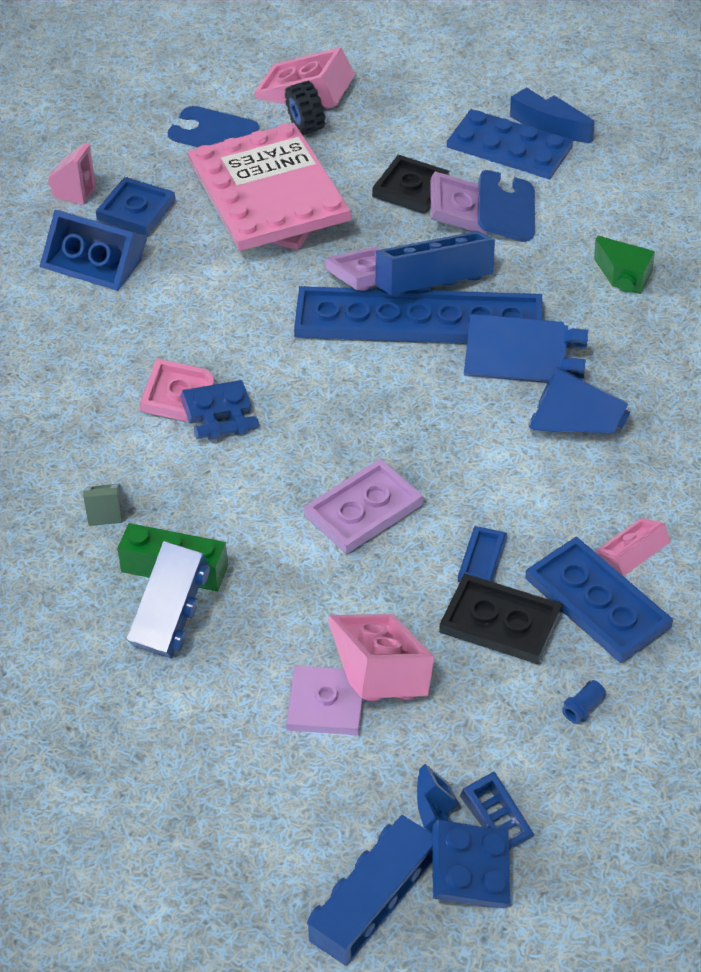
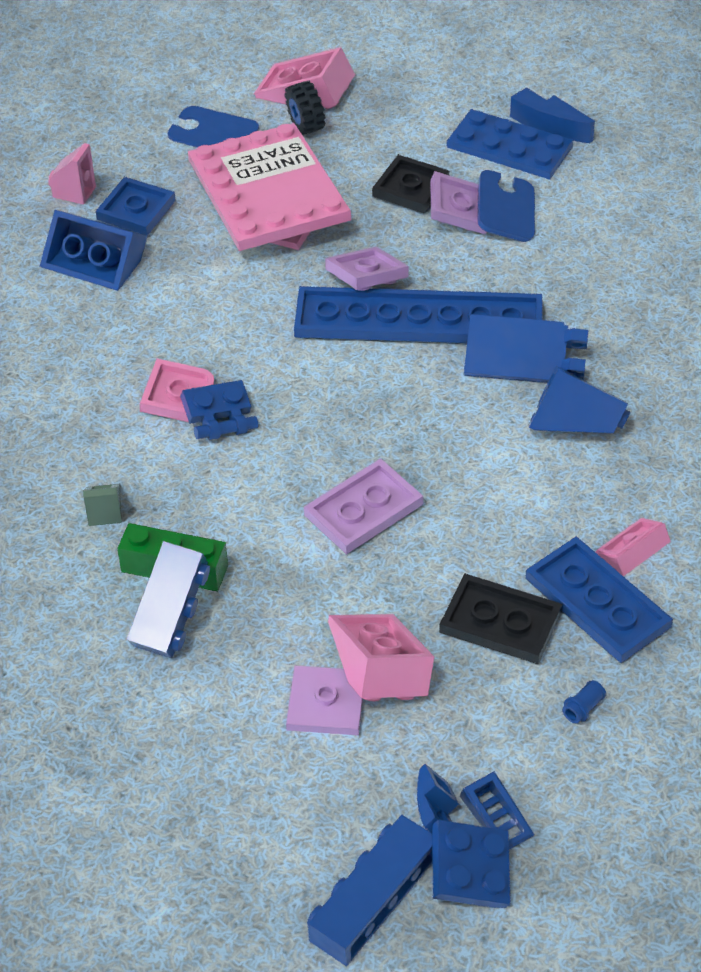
blue brick [375,231,495,296] -> none
blue tile [457,526,507,582] -> none
green slope [594,235,655,294] -> none

